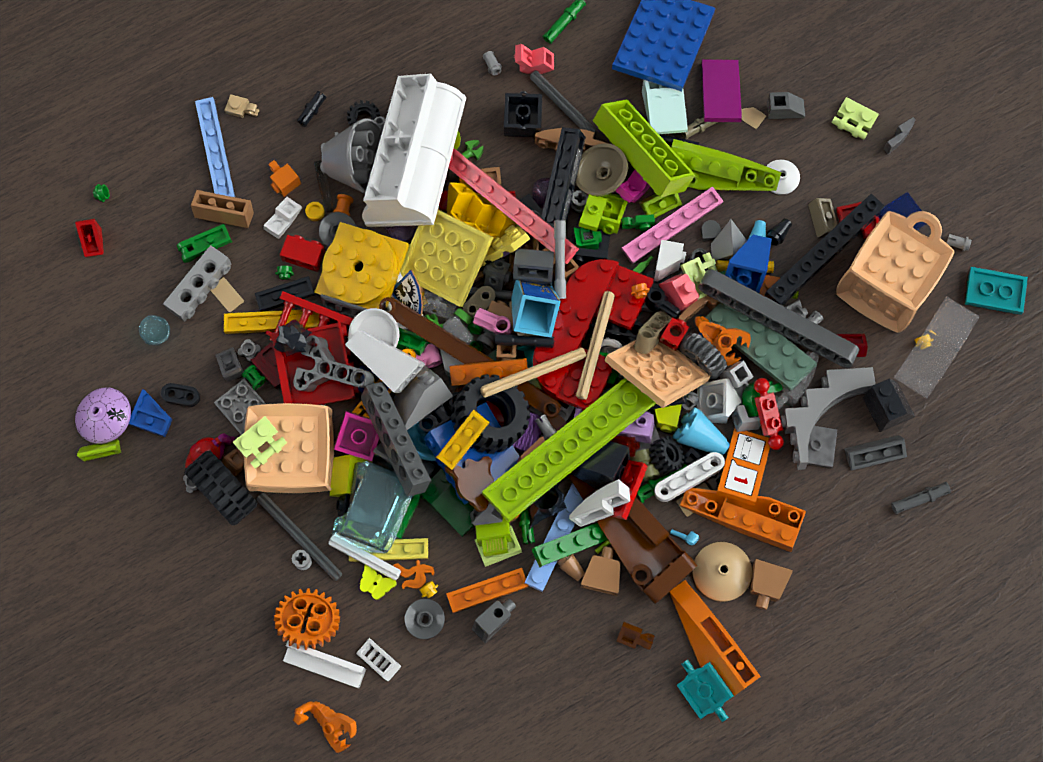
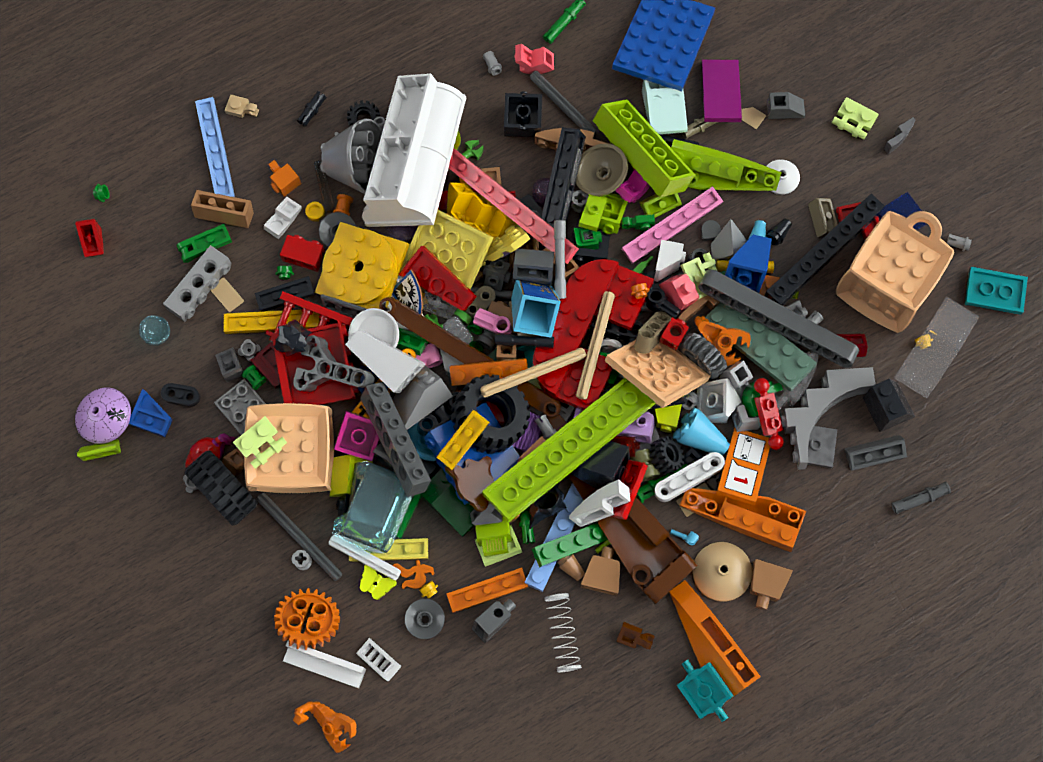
none -> red wing [399,246,477,311]
none -> white piece [544,593,582,672]

